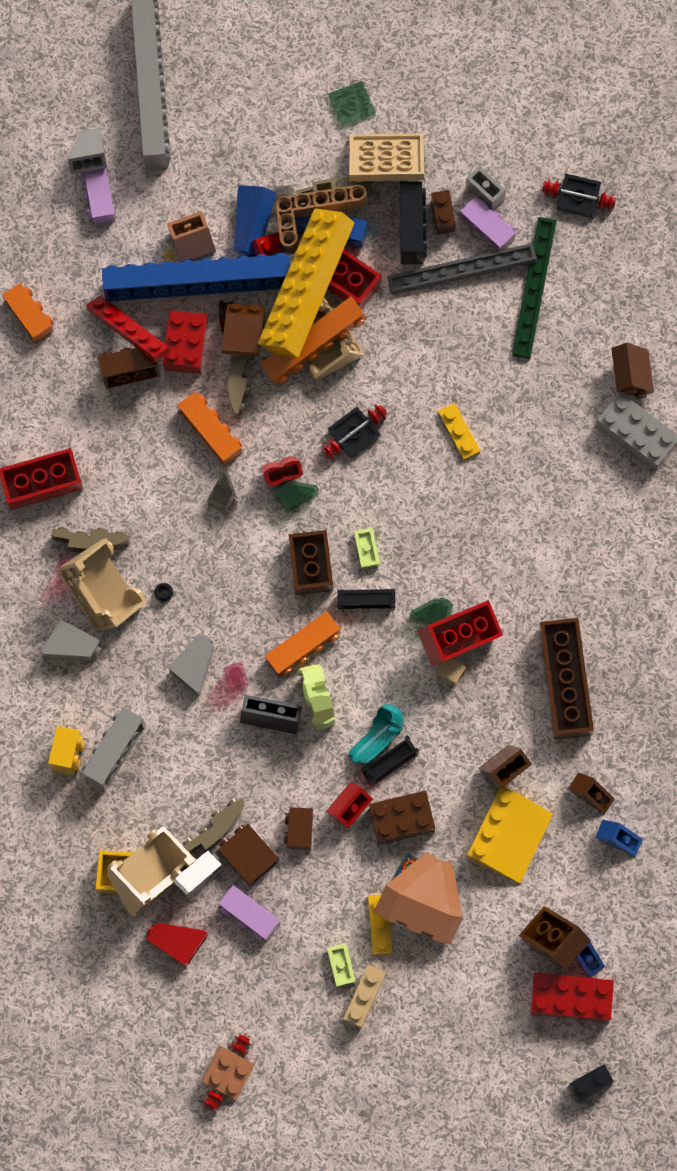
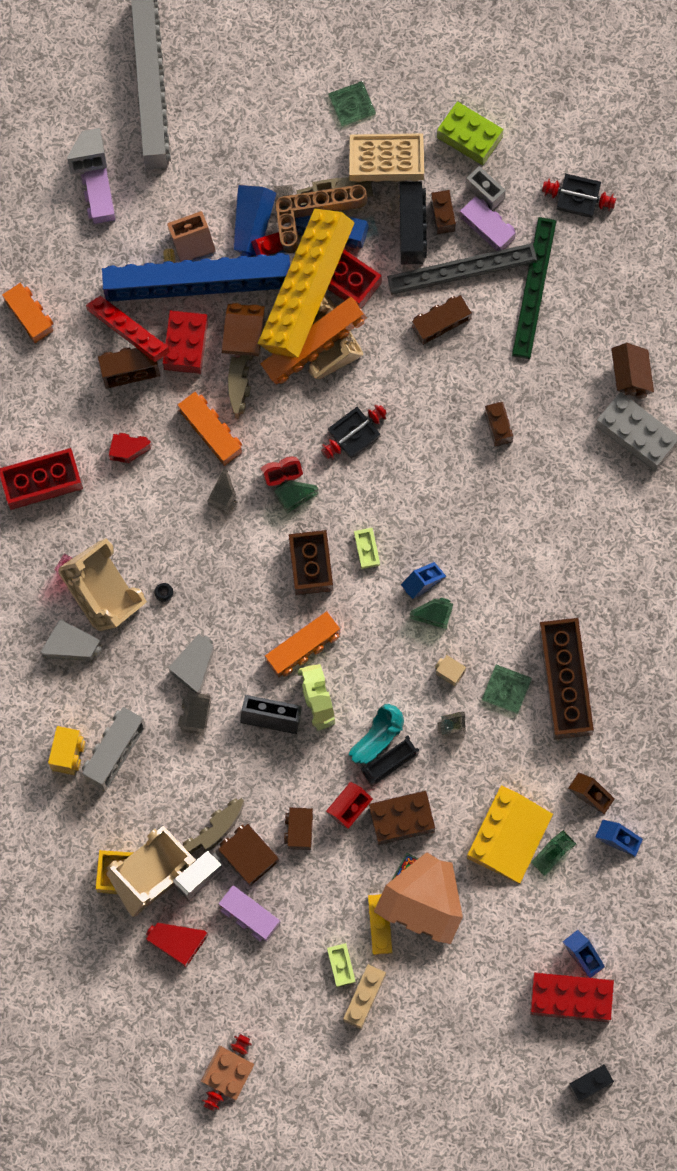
dark tan slope [51,527,130,553] -> none
dark brown bar [218,300,234,333] -> none
clear pink brick [224,662,249,690] -> none
black container [337,589,396,612] -> none
red brick [417,600,504,666] -> none
yellow plate [438,403,481,460] -> none
reddish brown brick [478,744,532,788] -> none
reddish brown brick [519,906,591,970] -> none
none -> red slope [109,433,152,463]
none -> clear smoke brick [178,691,211,736]
none -> blue slope [401,562,446,599]
none -> reddish brown brick [412,295,472,345]
none -> lime brick [437,101,504,166]
none -> clear smoke slope [437,712,466,739]
none -> clear green tile [482,664,532,714]
none -> reddish brown brick [484,402,514,447]
none -> clear green slope [531,830,577,876]

